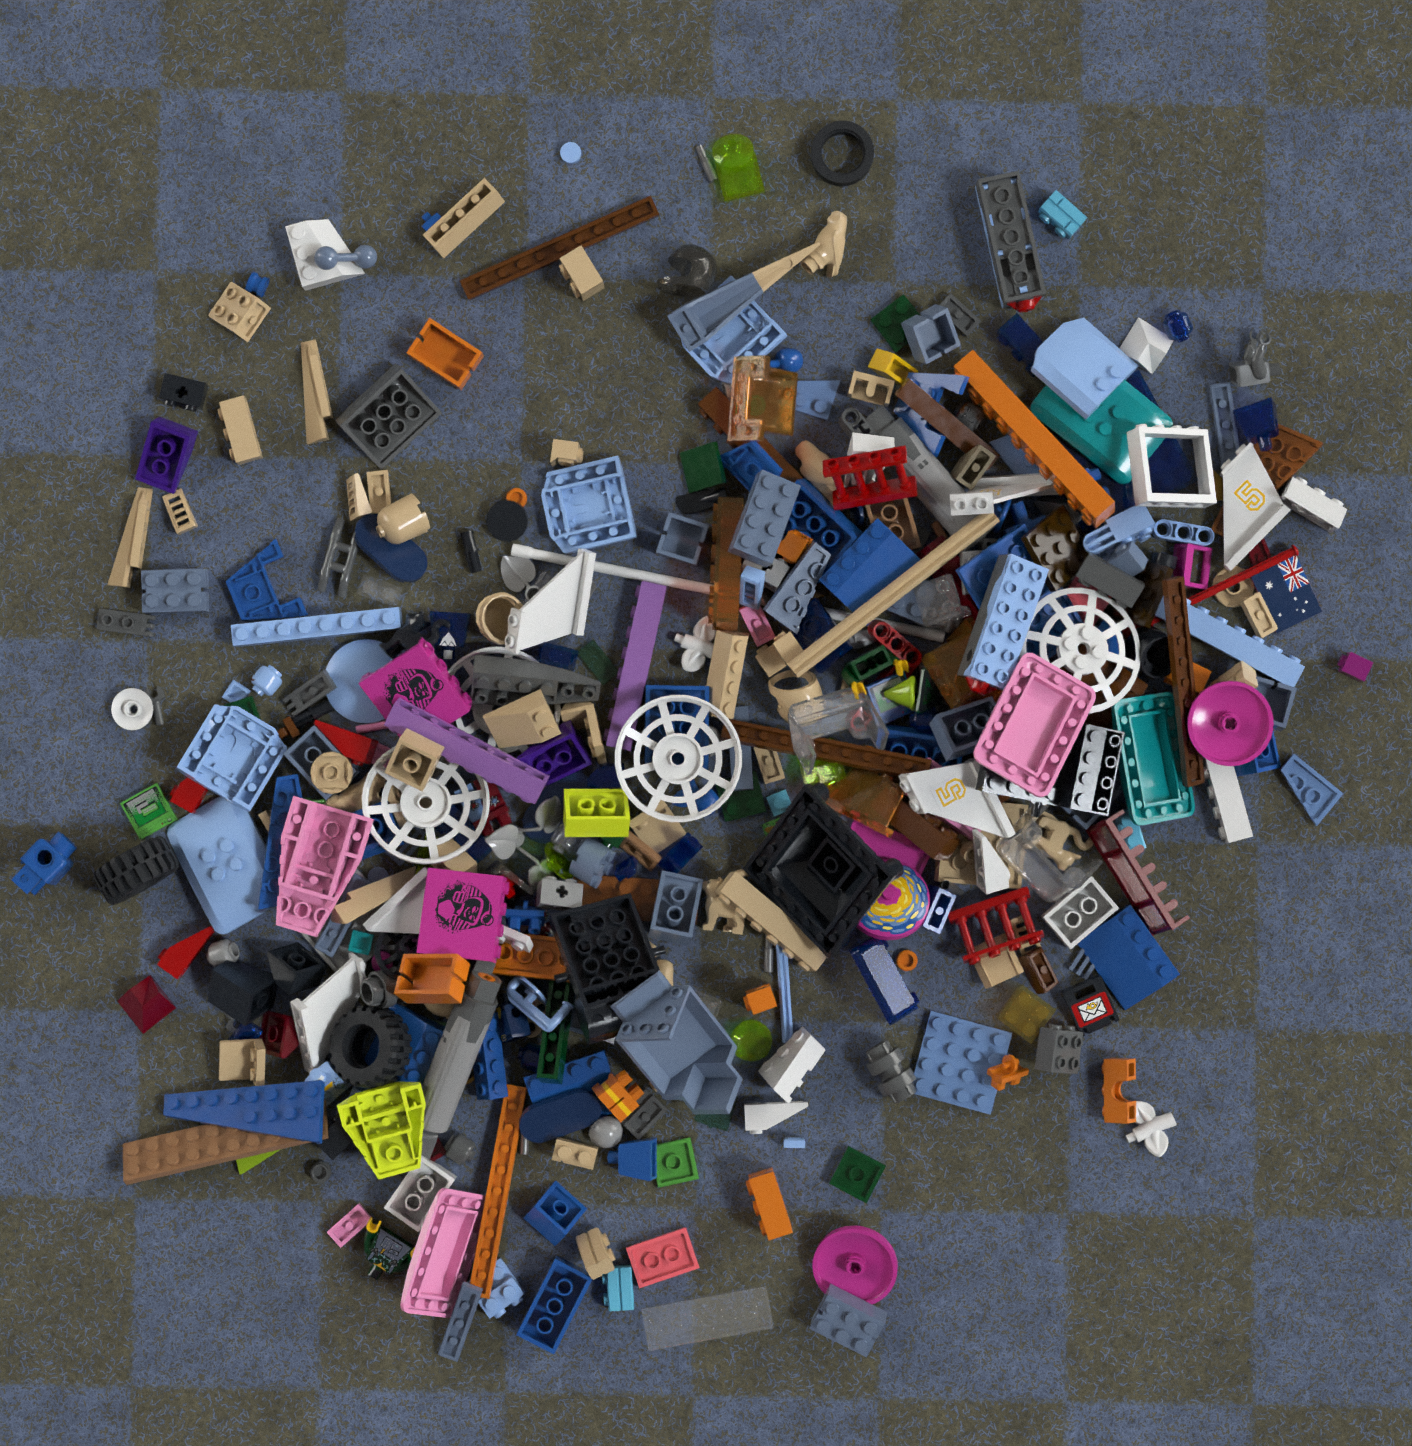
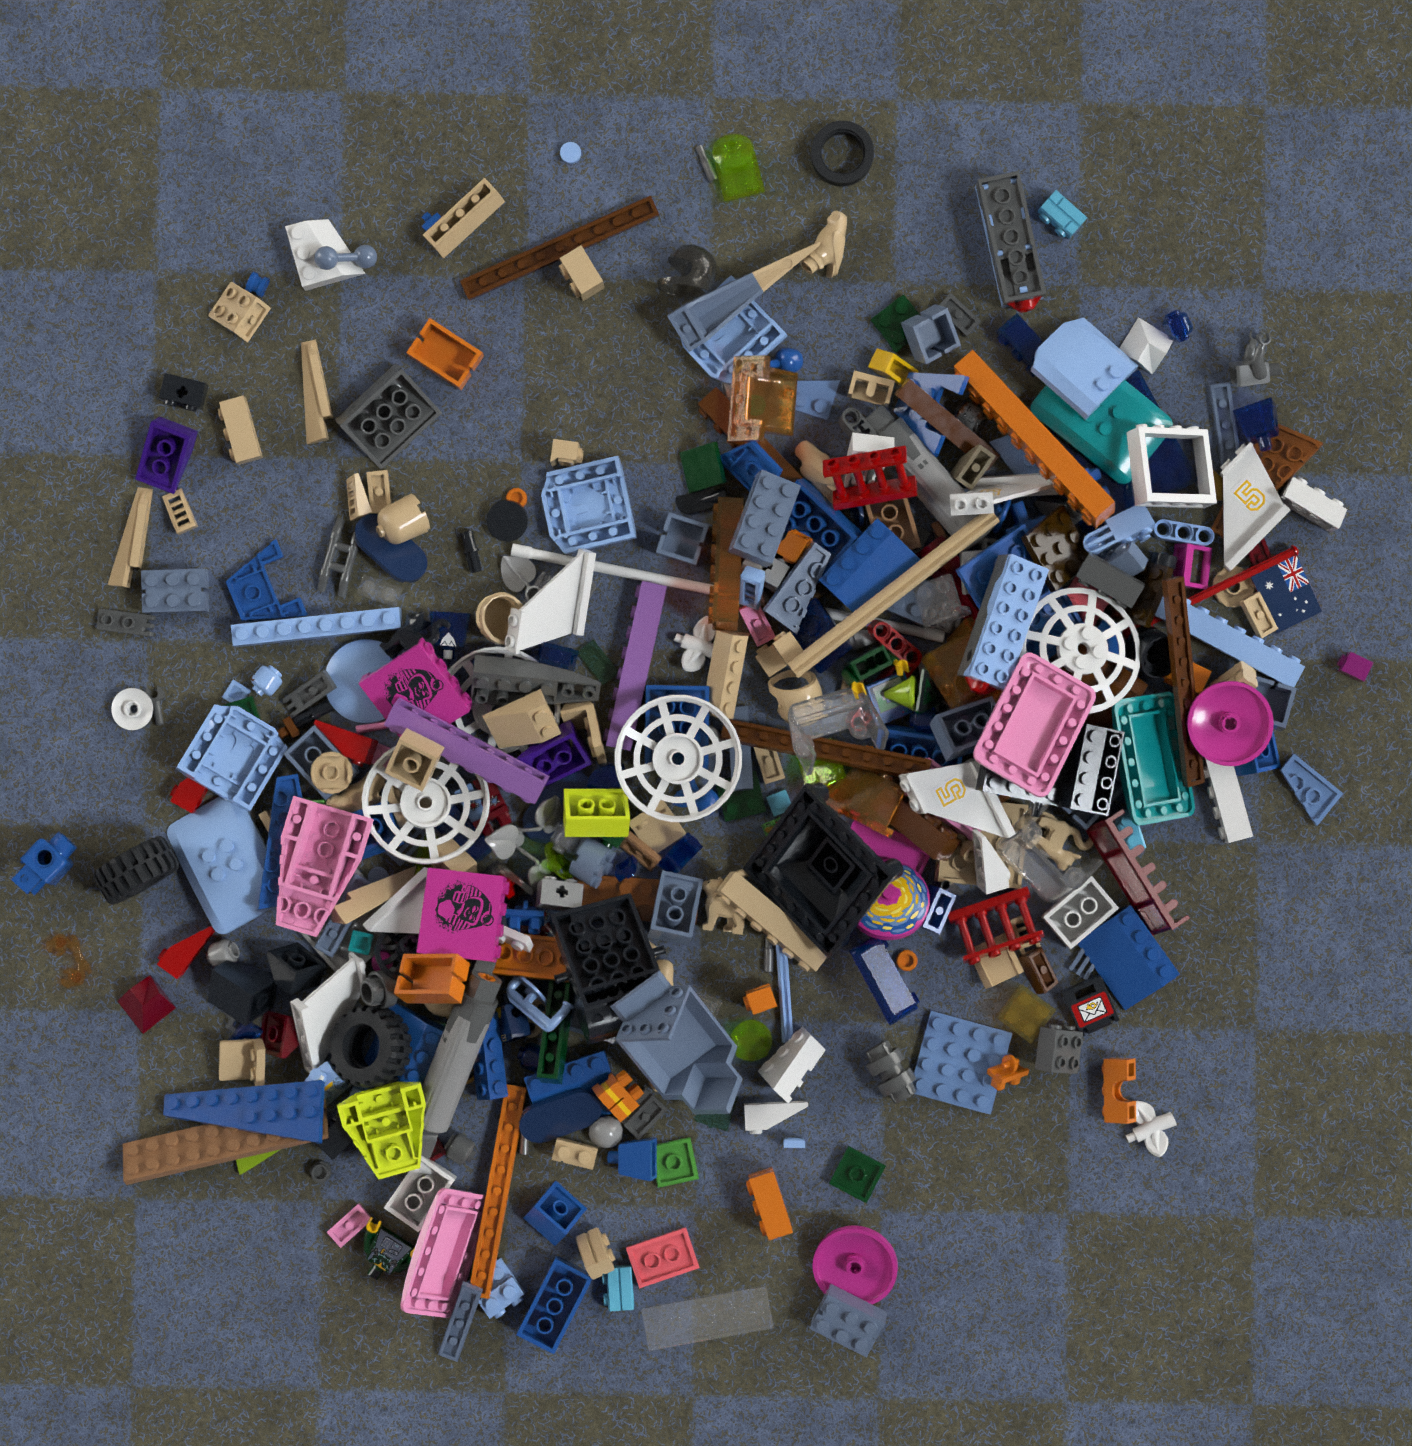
tile [120,783,178,840] -> none
none -> clear orange helmet [46,934,92,988]

